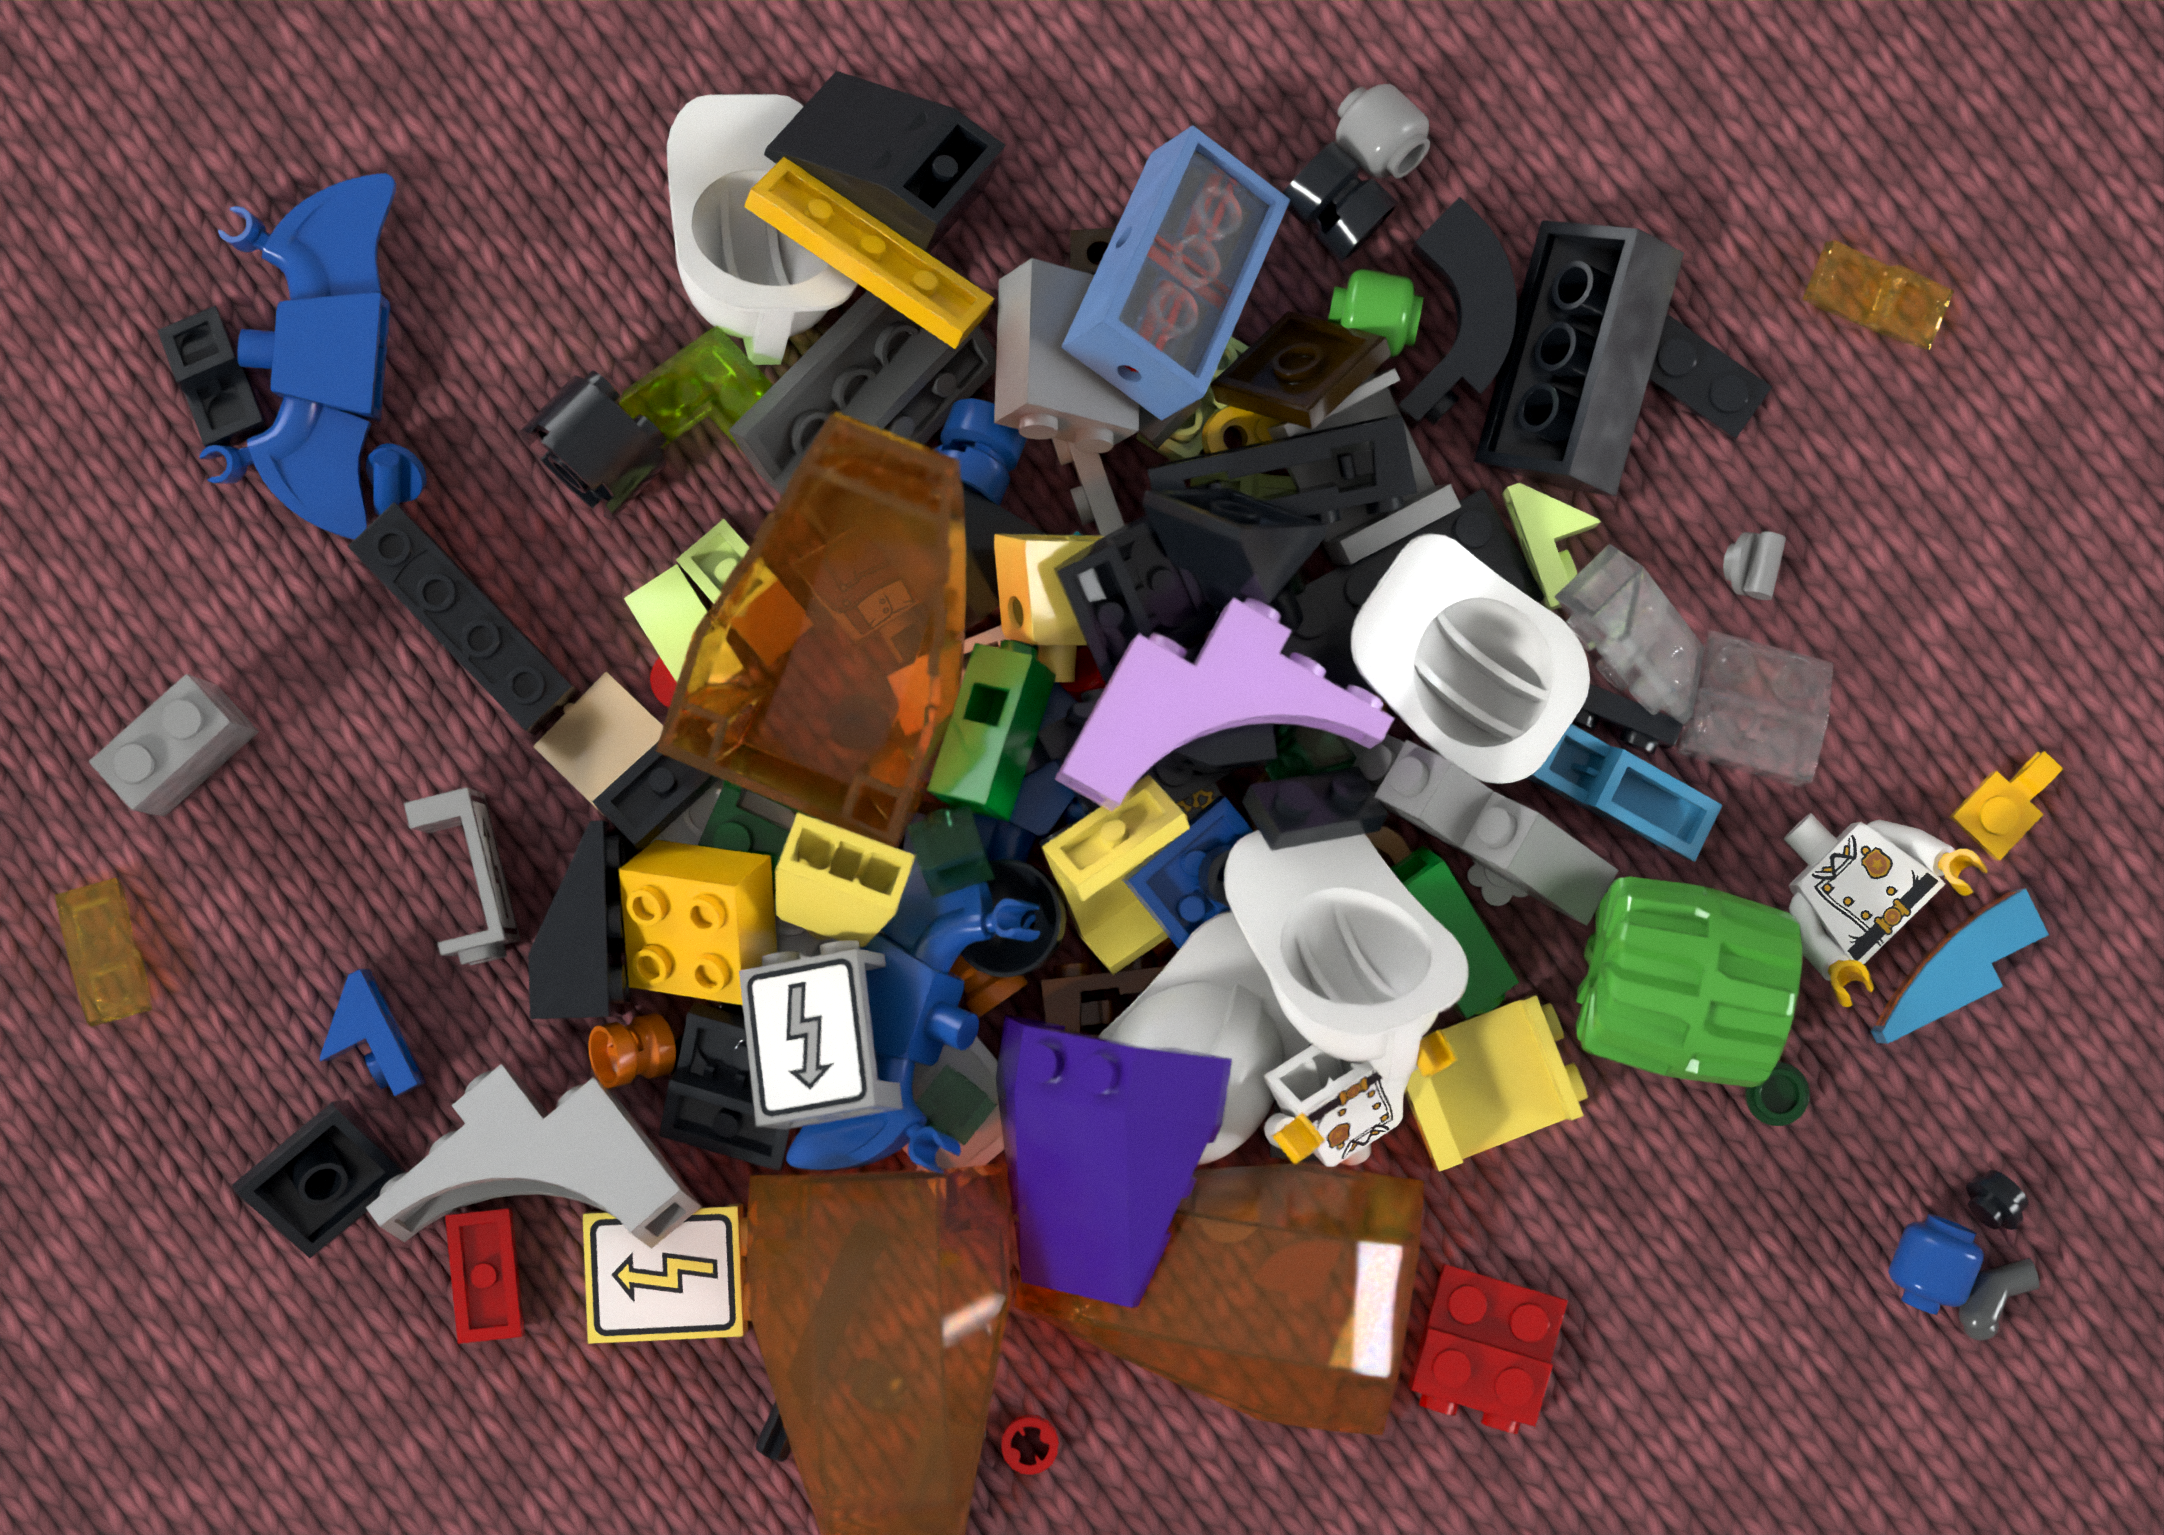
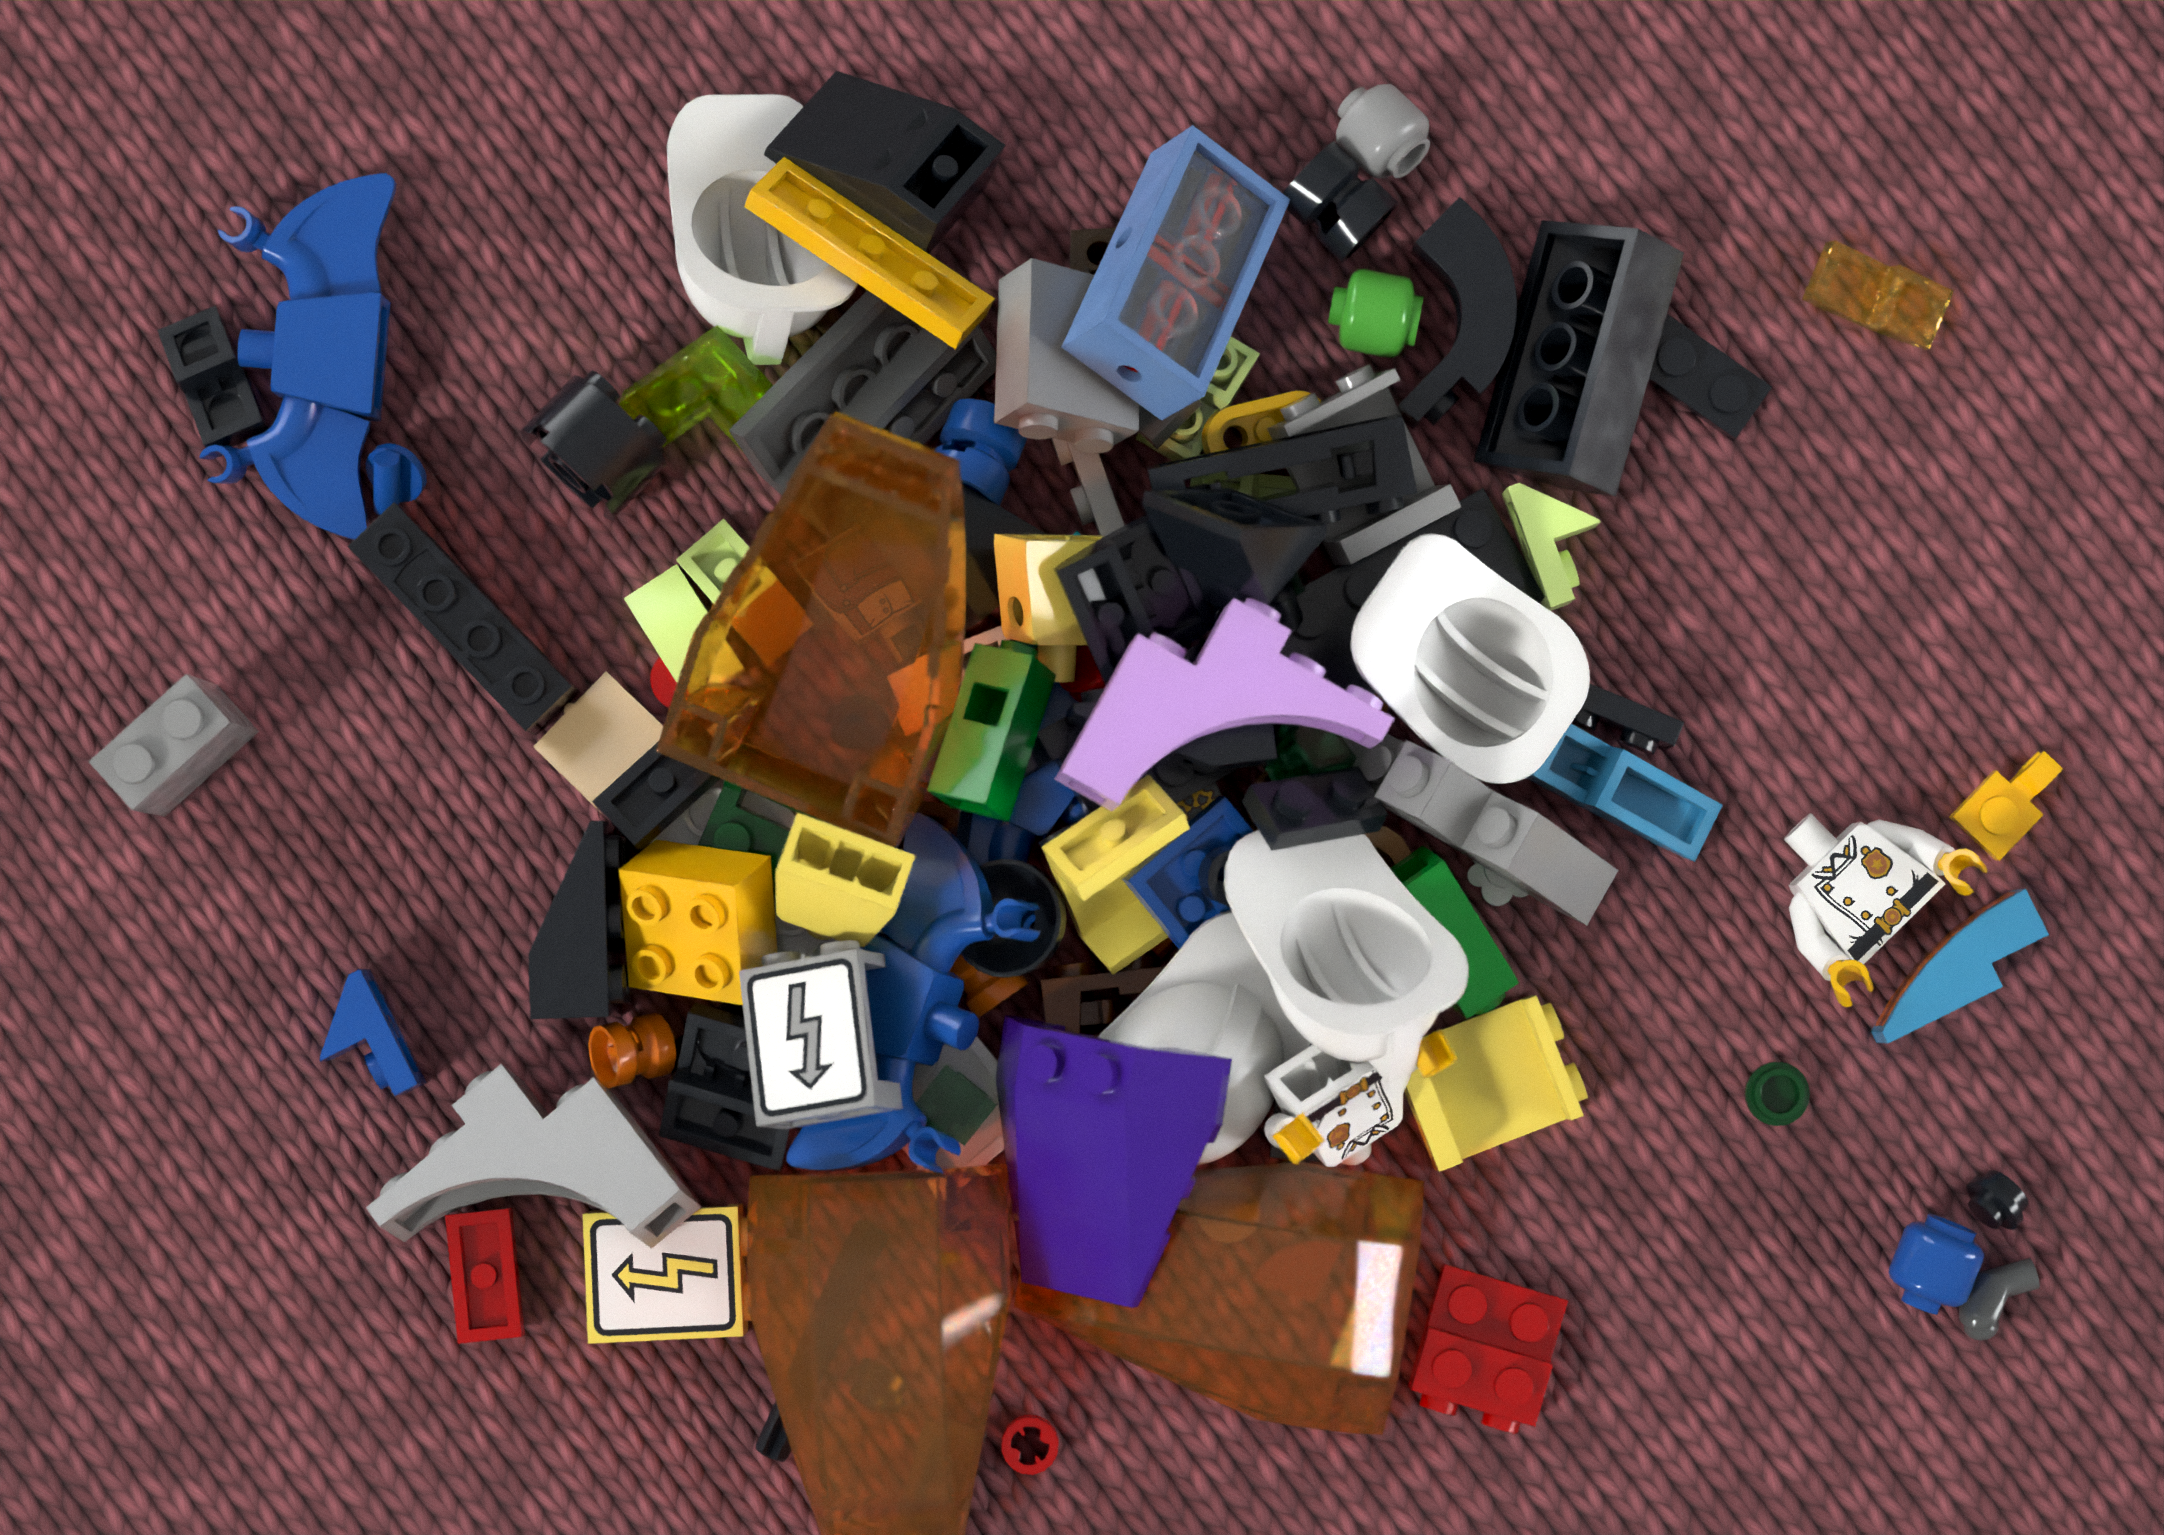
clear yellow slope [55,877,152,1027] -> none
black slope [232,1100,406,1258] -> none
light grey panel [404,787,521,966] -> none
clear green plate [907,805,995,898] -> none
dark brown tile [1210,311,1391,430] -> none
clear slope [1555,544,1705,725] -> none
bright green wheel [1576,877,1803,1087] -> none
clear slope [1677,630,1834,787] -> none
light grey plate [1723,532,1786,600] -> none

